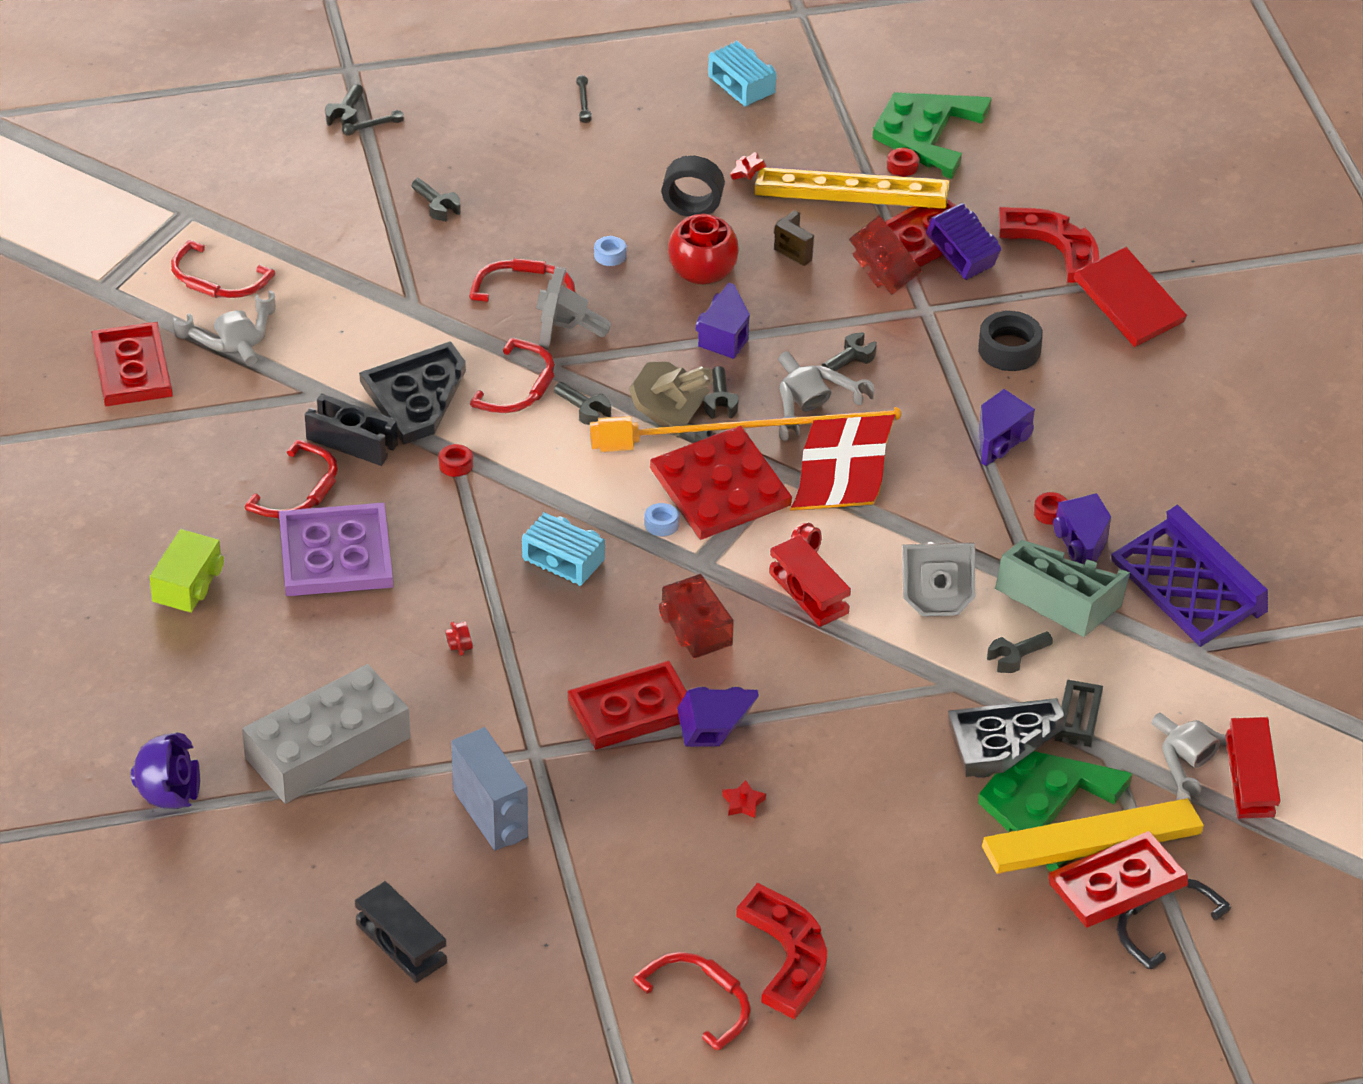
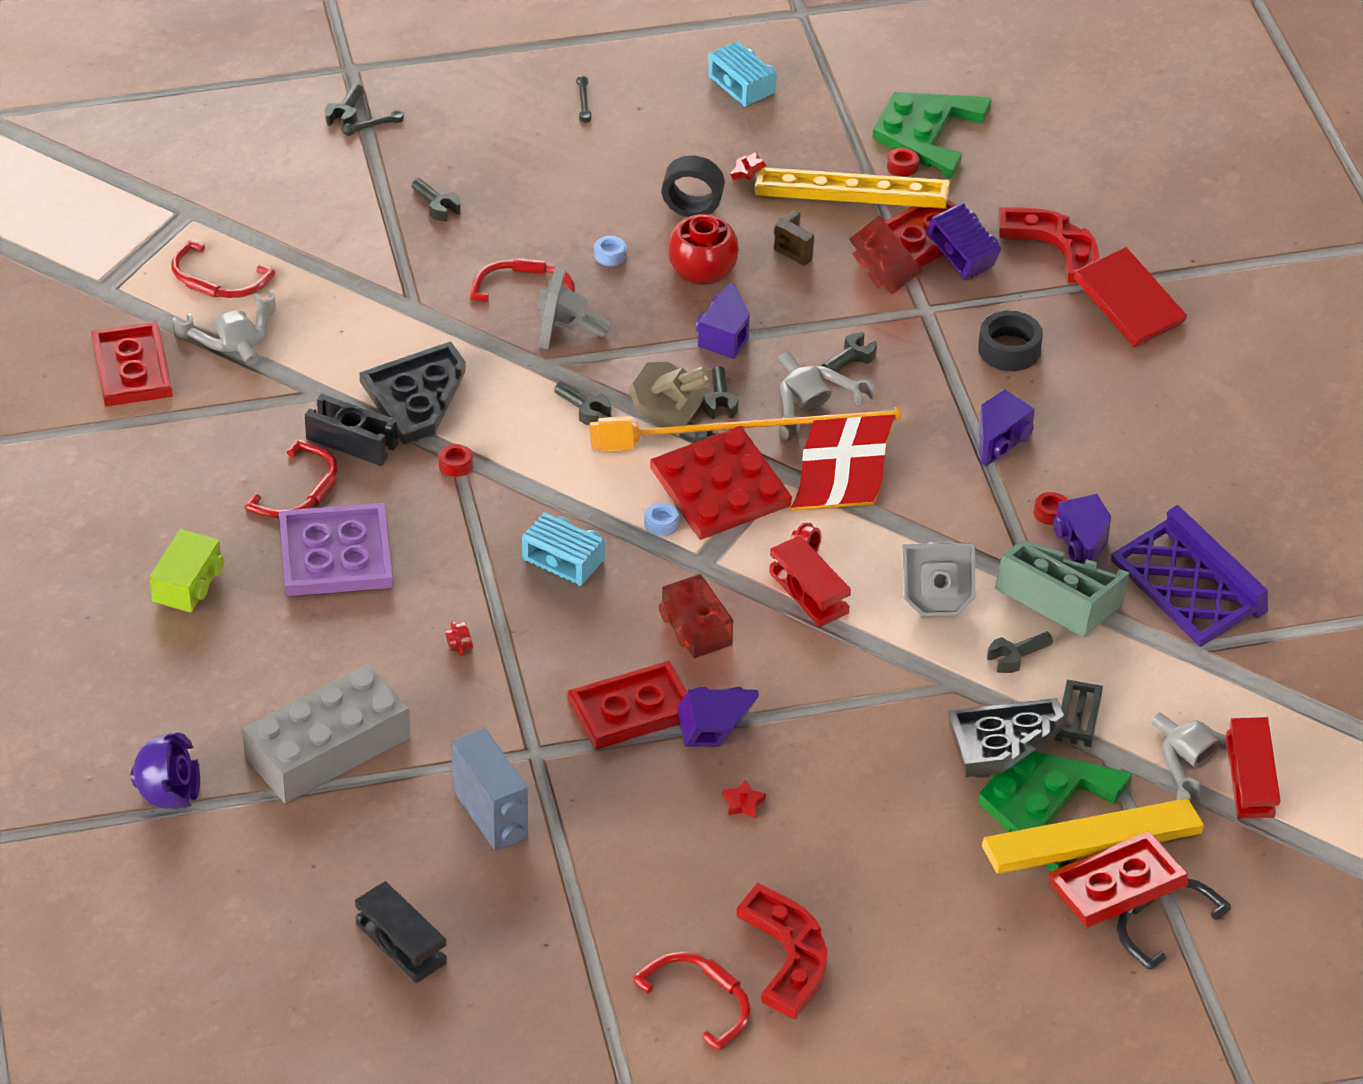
red piece [470,338,555,414] -> none

